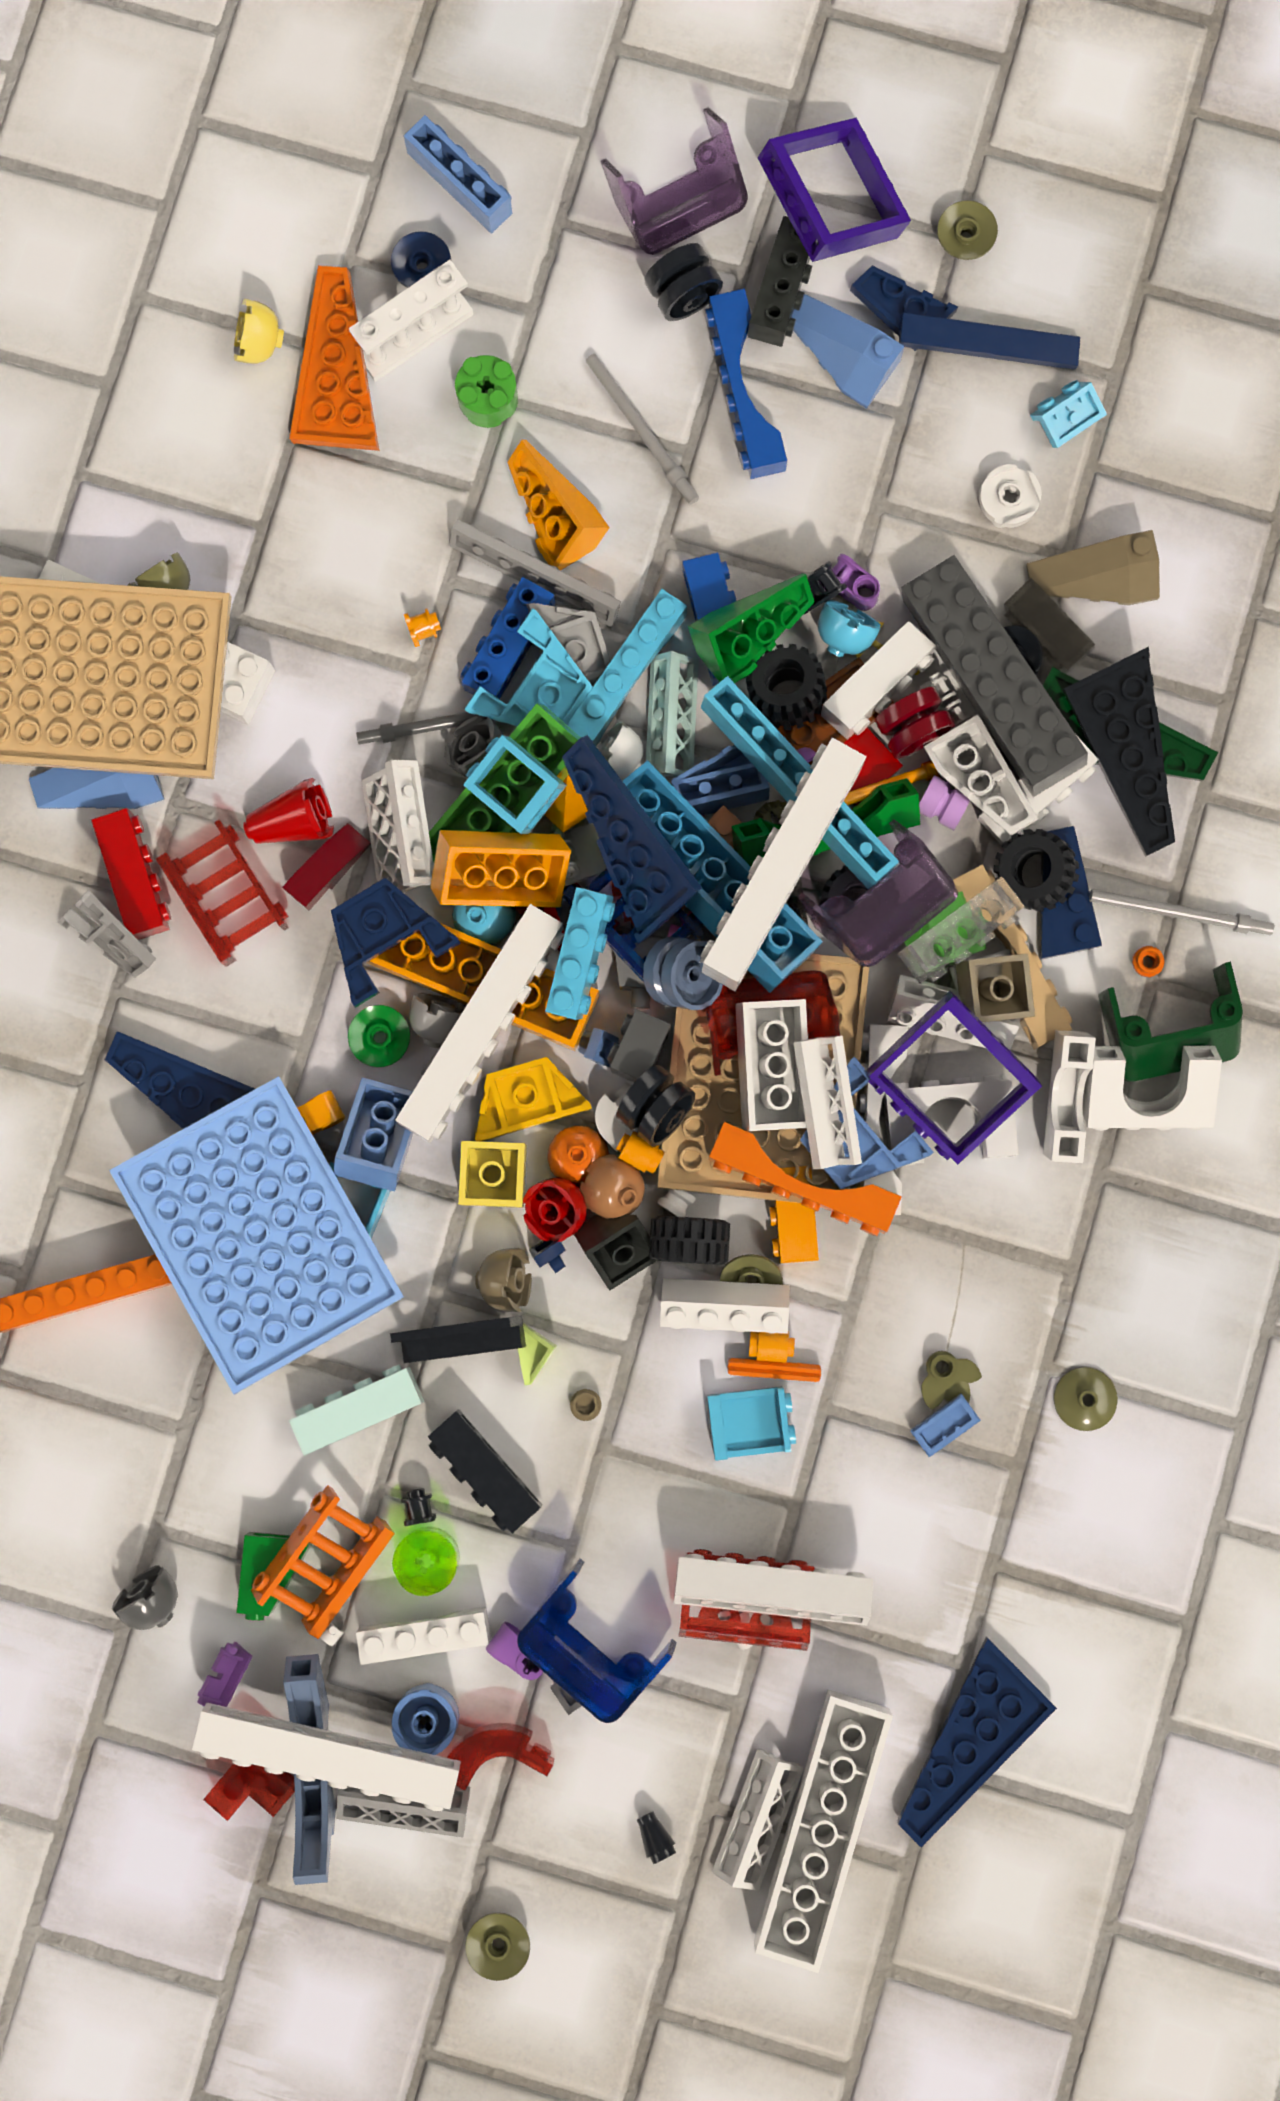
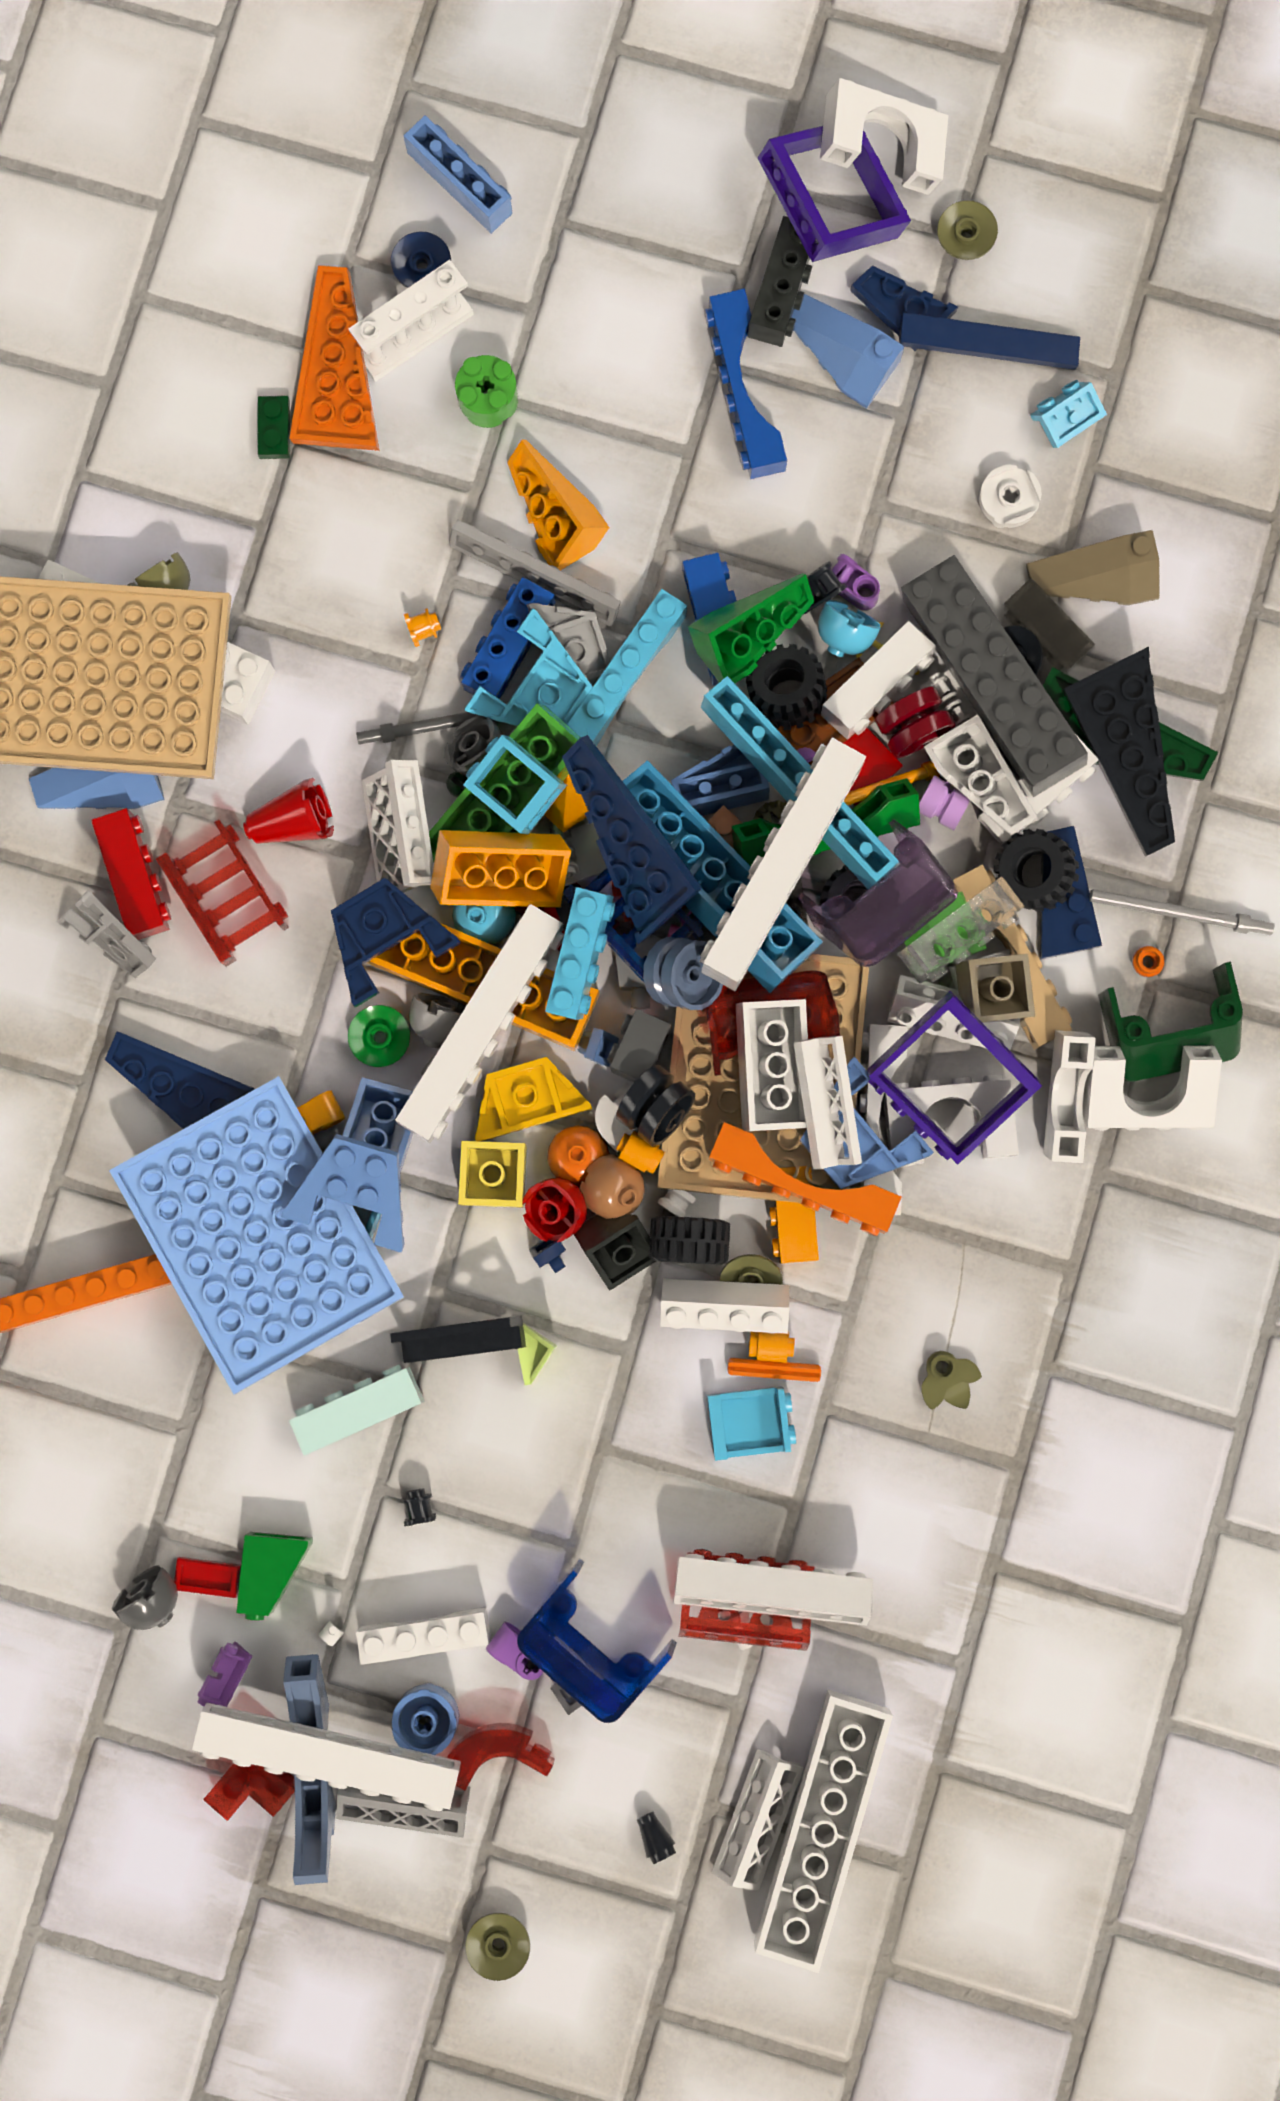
light yellow cylinder [234,299,284,364] -> none
orange fence [251,1485,395,1639] -> none
dark red slope [282,823,371,911] -> none
clear neon green brick [392,1526,460,1596] -> none
black brick [428,1409,543,1534] -> none
dark tan cylinder [475,1248,532,1312] -> none
dark tan plate [570,1389,602,1421] -> none
light grey bar [586,354,699,505] -> none
white cylinder [596,721,643,781] -> none
clear purple windscreen [601,107,748,255] -> none
black wheel [644,243,723,321] -> none
light aqua fence [646,651,699,777] -> none
dark blue wing [897,1636,1057,1848] -> none
medium blue plate [910,1394,981,1457] -> none
olive dish [1054,1367,1118,1431] -> none
none -> red tile [174,1557,241,1598]
none -> dark green plate [258,396,290,459]
none -> medium blue wing [281,1134,405,1253]
none -> dark green hinge [446,772,468,797]
none -> white arch [820,78,948,195]

